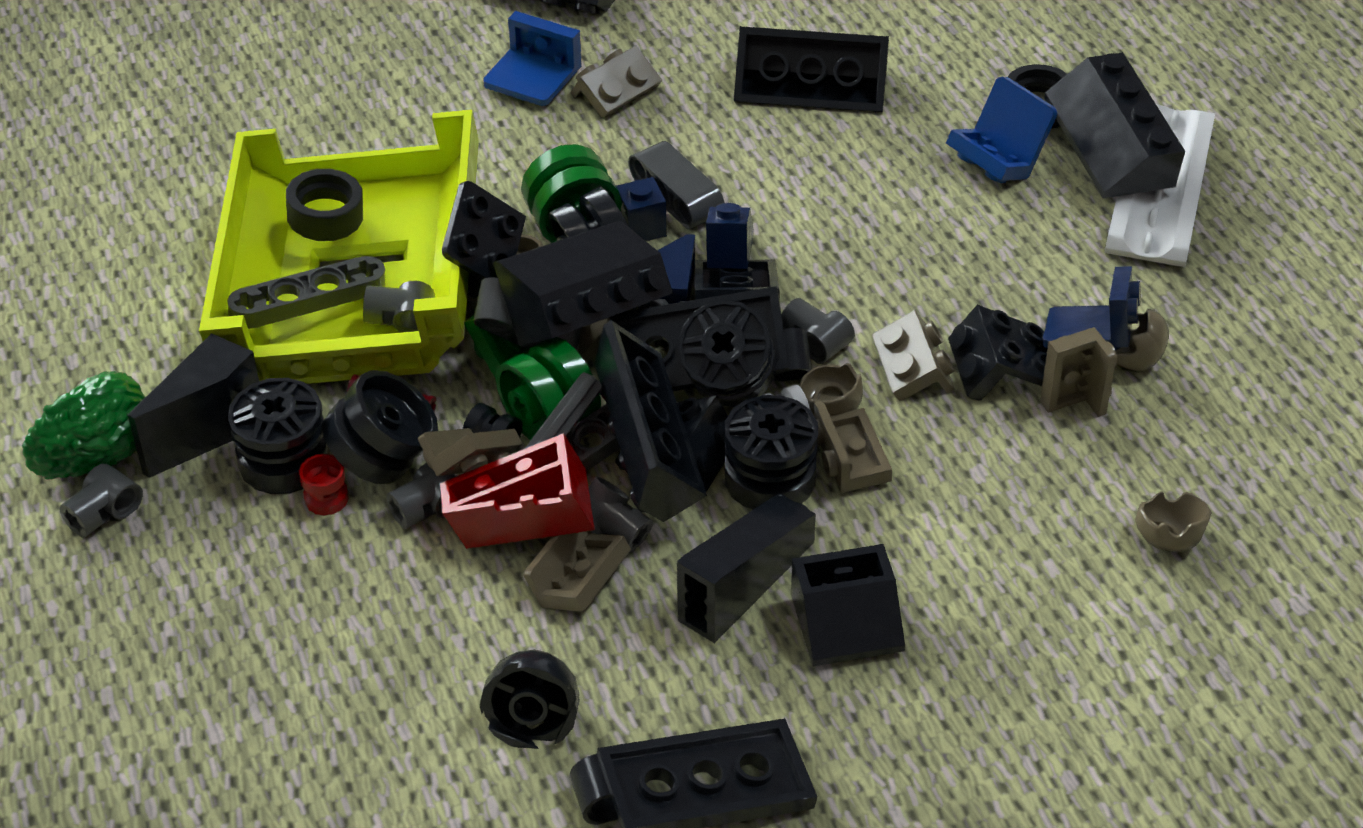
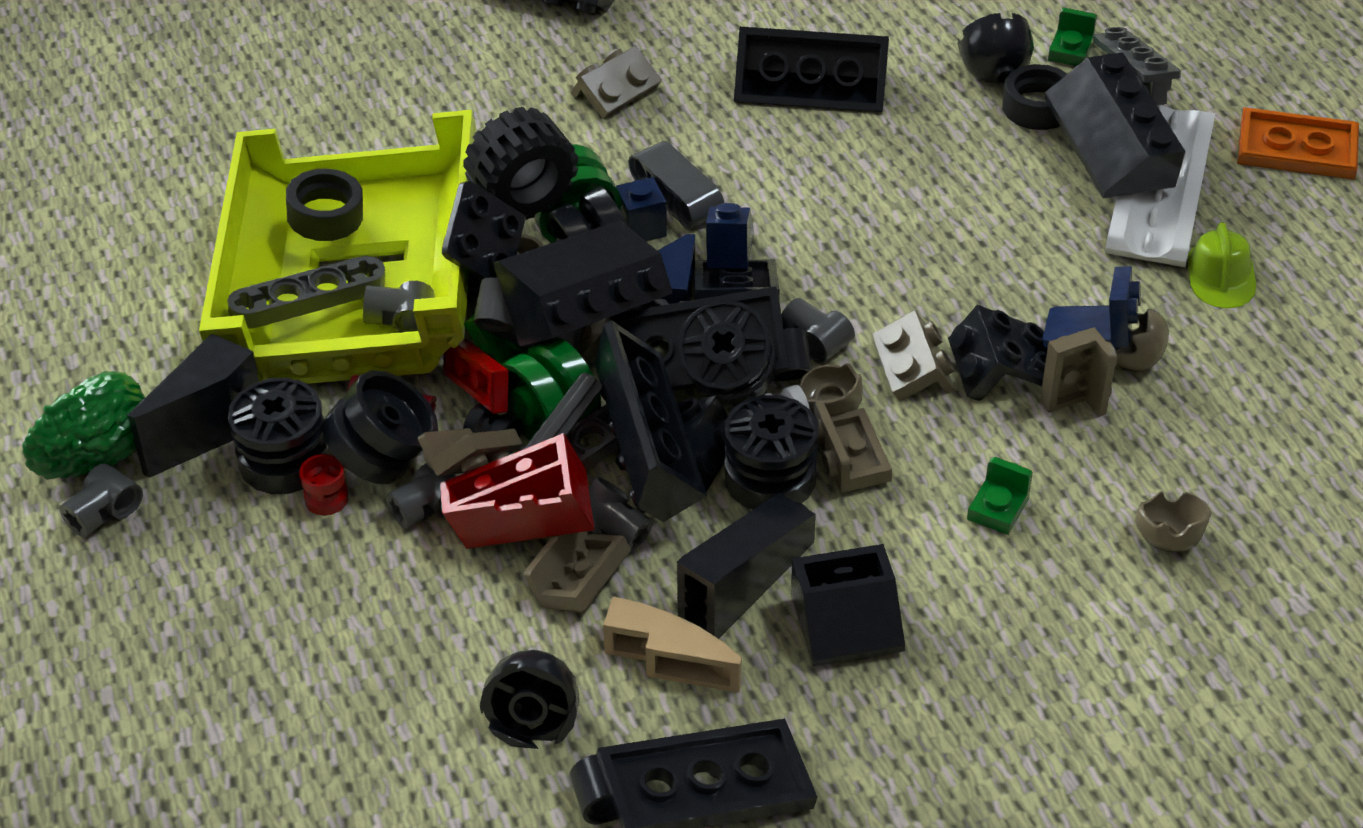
blue bracket [483,11,582,106] -> none
blue bracket [946,77,1057,183] -> none
none -> red tile [443,337,509,414]
none -> black tyre [463,107,579,220]
none -> tan slope [603,596,742,693]
none -> black cylinder [957,13,1034,84]
none -> green bracket [967,457,1033,535]
none -> green bracket [1048,8,1097,66]
none -> dark grey bracket [1093,27,1181,105]
none -> lime piece [1187,222,1256,309]
none -> orange tile [1237,107,1359,180]

